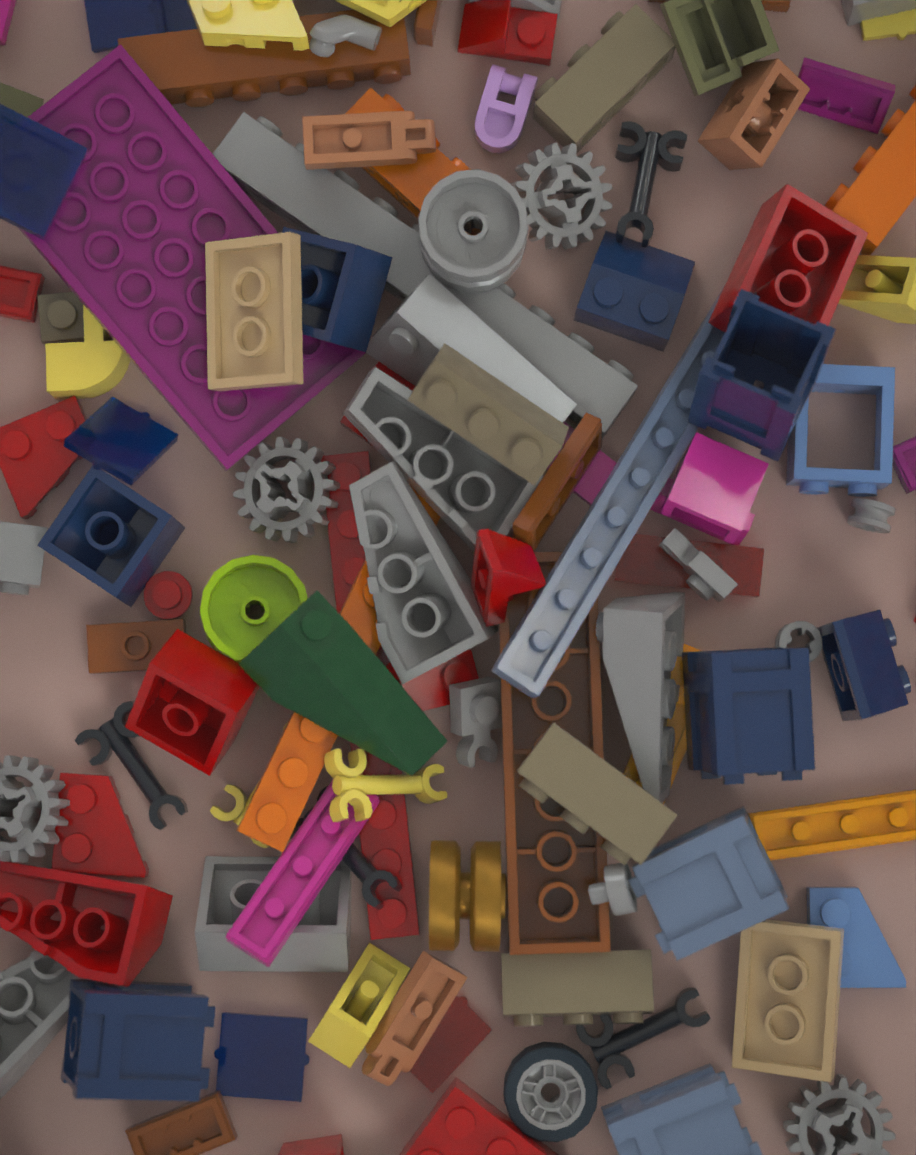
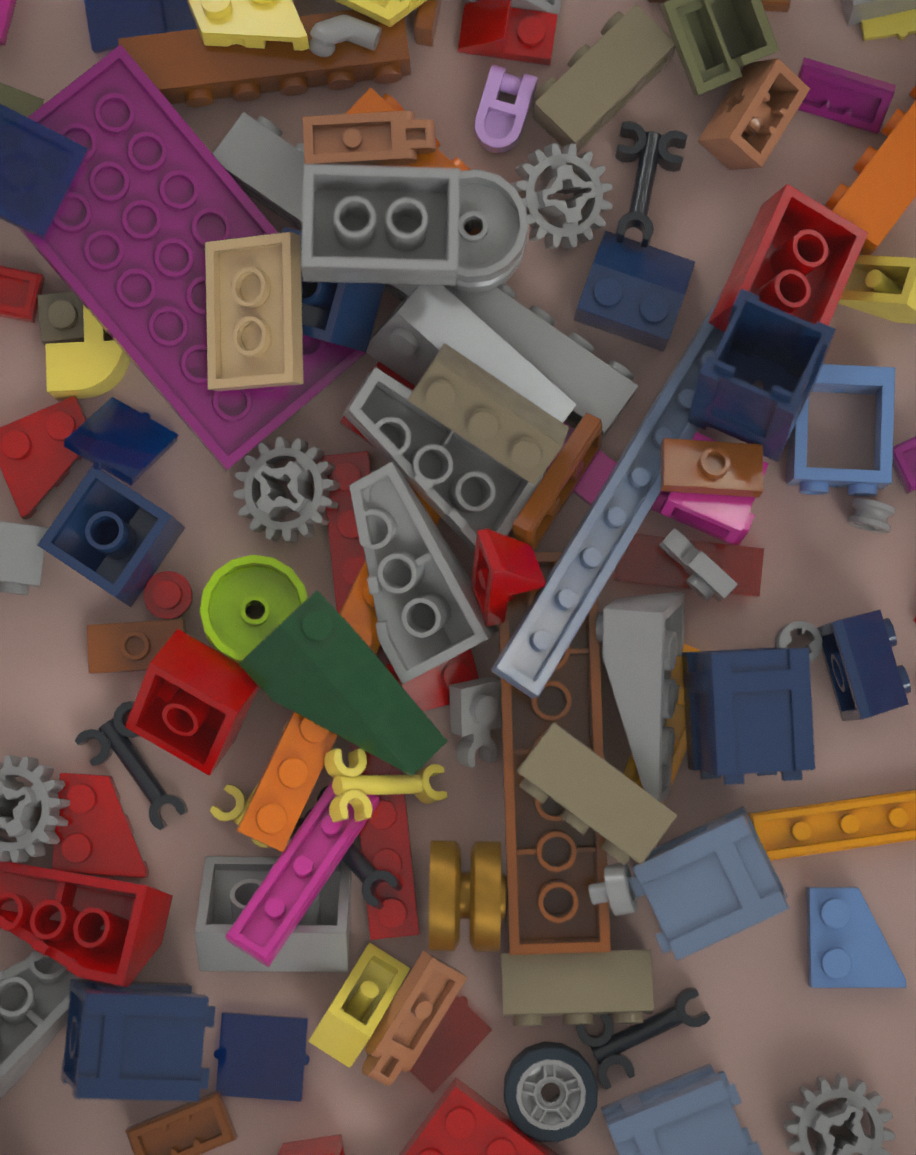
tan plate [732,919,844,1082] -> none
none -> light grey brick [301,164,460,285]
none -> dark orange plate [660,438,763,497]

